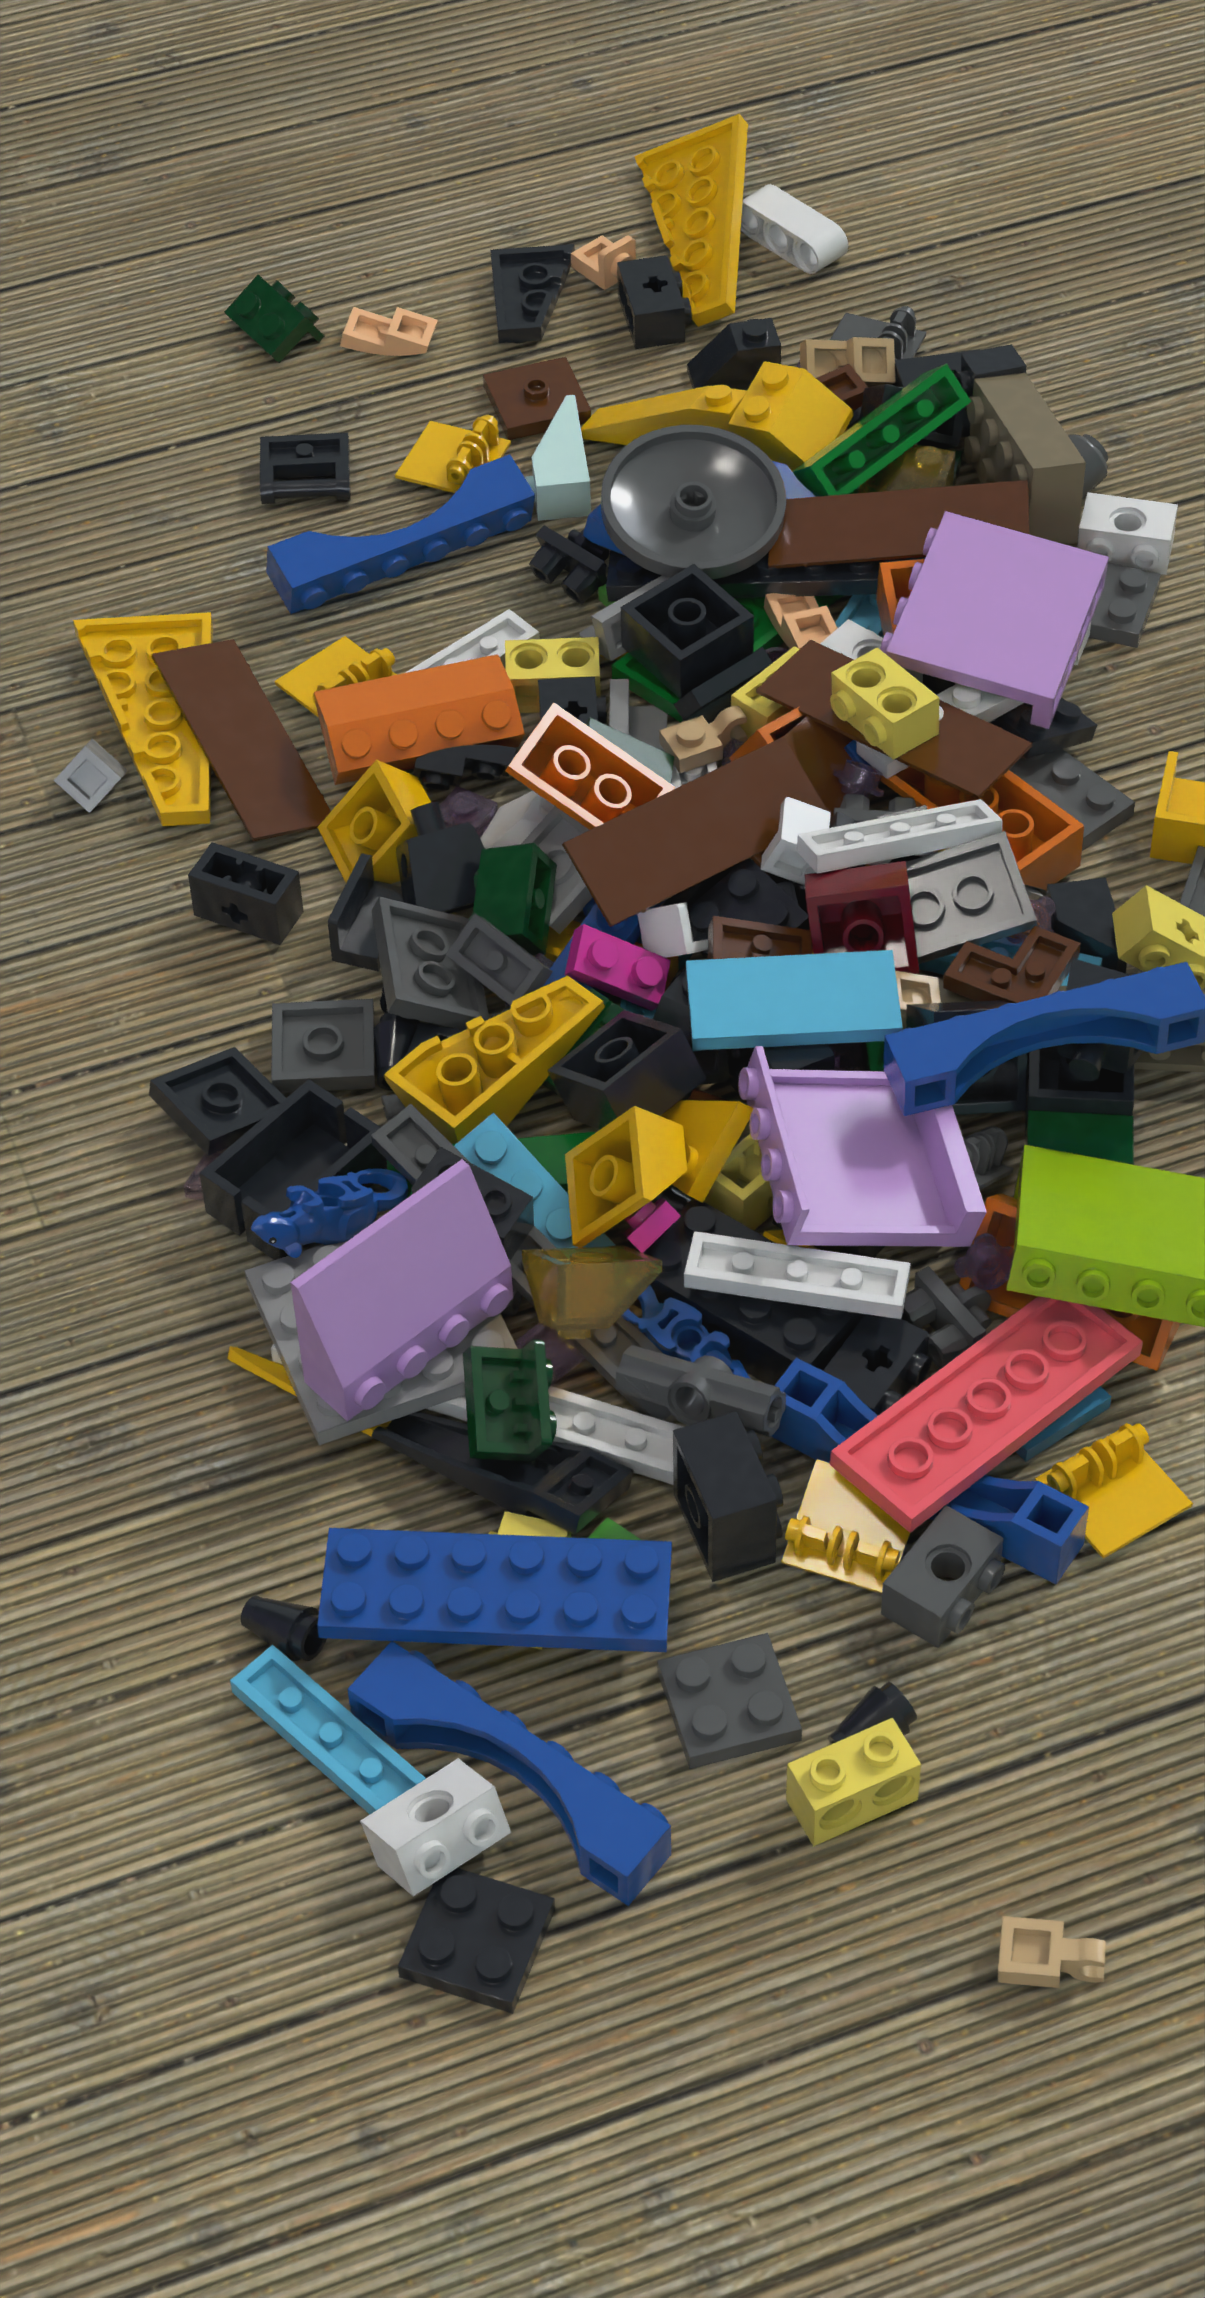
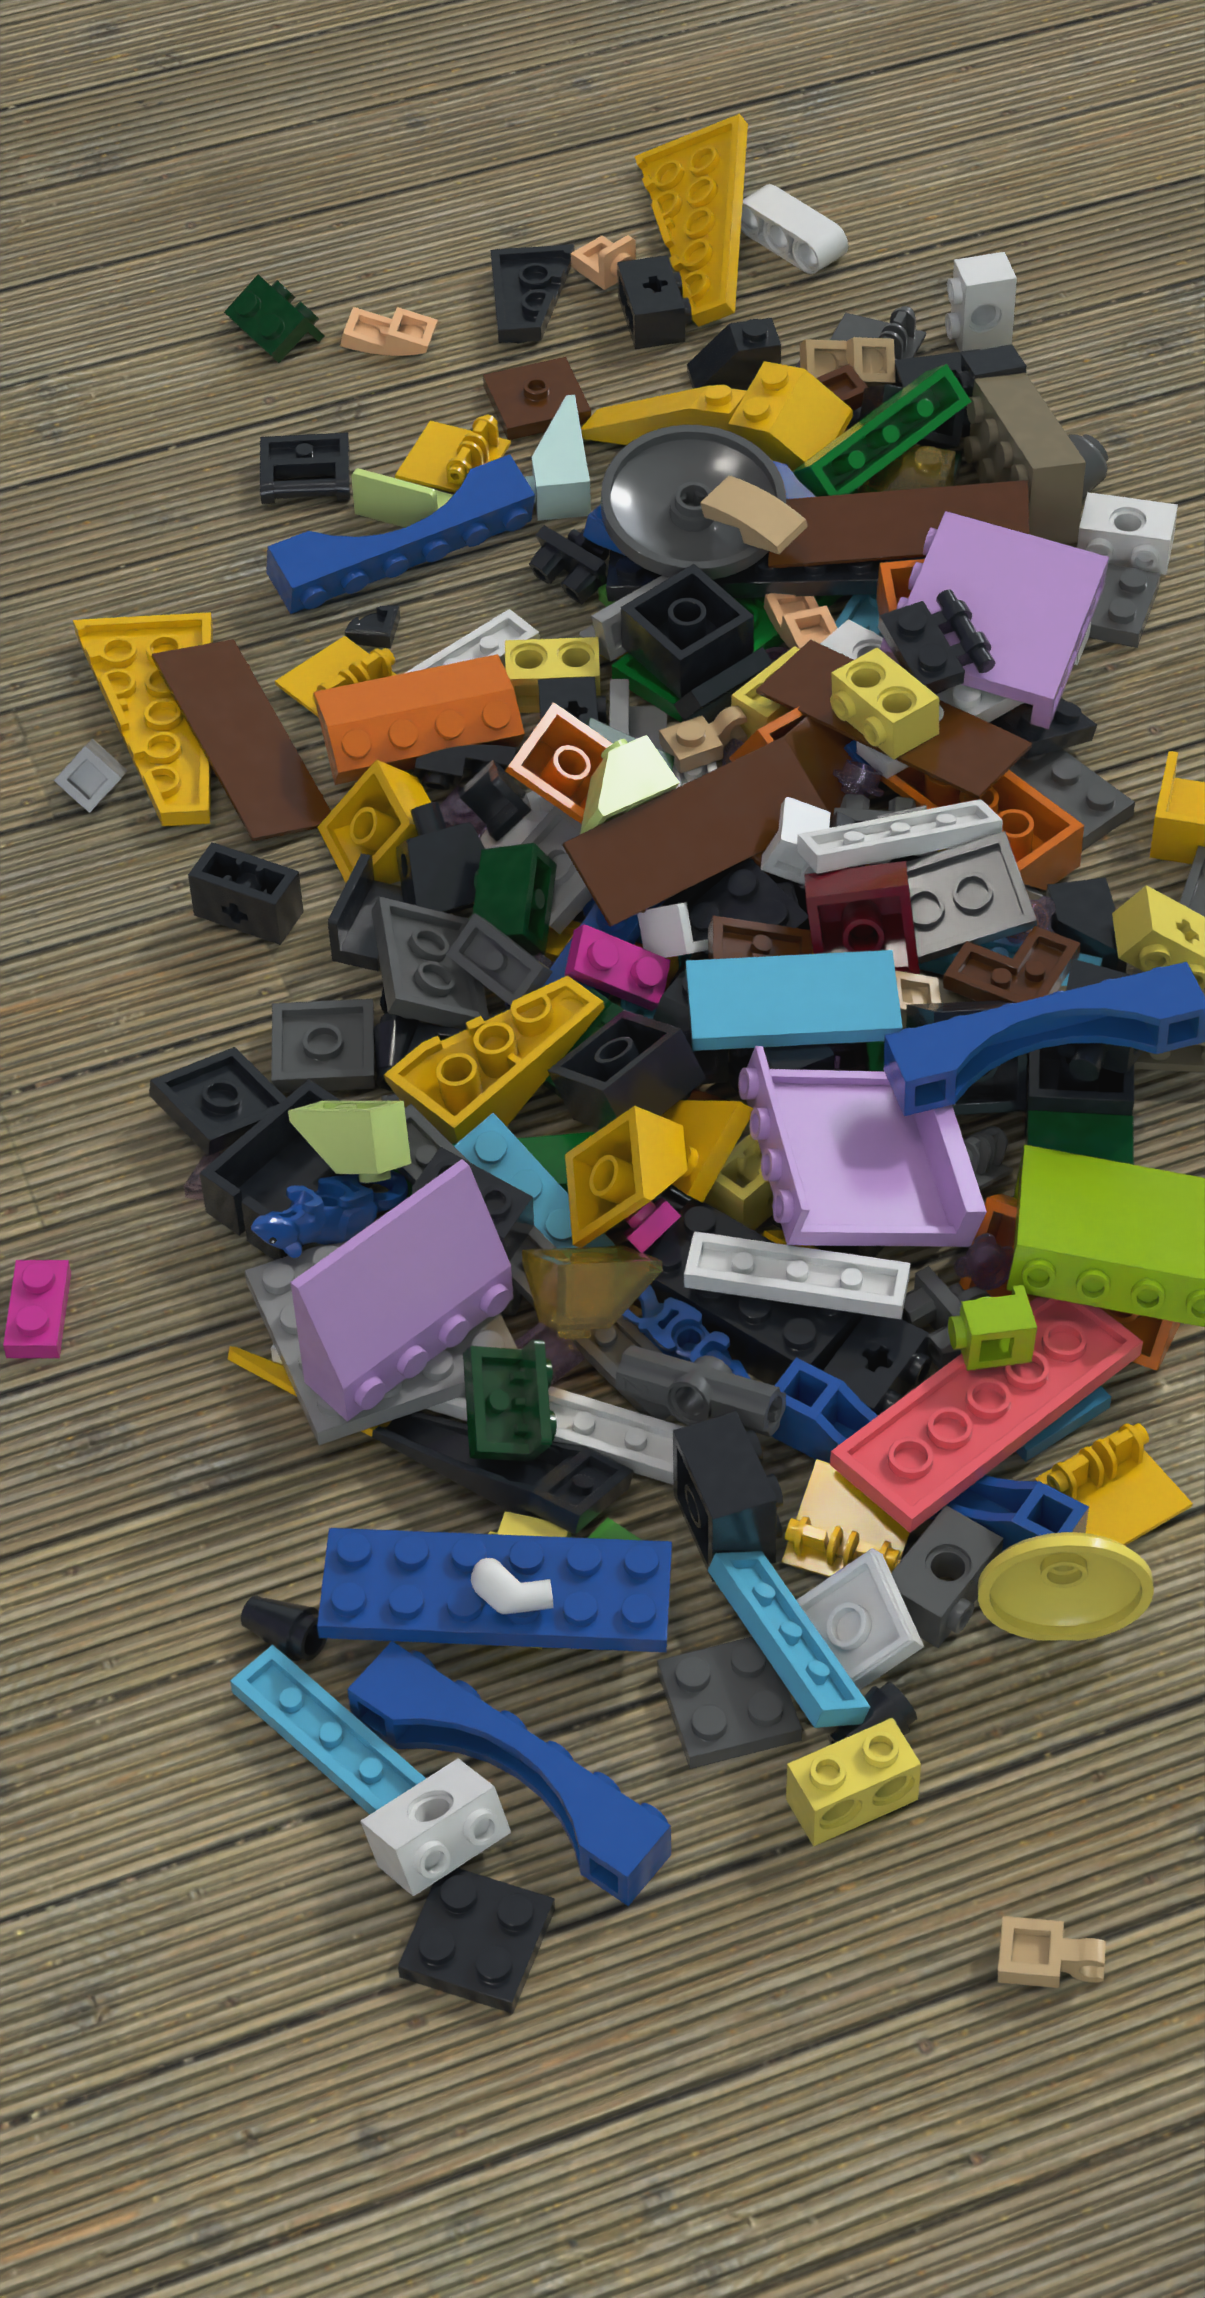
none -> dark pink plate [3,1260,71,1358]
none -> yellowish green slope [288,1101,411,1183]
none -> black tile [345,605,400,649]
none -> yellowish green panel [351,468,453,528]
none -> black panel [458,759,532,842]
none -> white arm [471,1558,554,1614]
none -> yellowish green slope [580,735,679,834]
none -> tan slope [700,476,808,554]
none -> medium azure plate [707,1551,870,1728]
none -> white tile [796,1548,924,1690]
none -> black plate [878,589,996,693]
none -> white brick [945,252,1017,352]
none -> lime brick [948,1285,1037,1371]
none -> light yellow dish [978,1532,1154,1641]

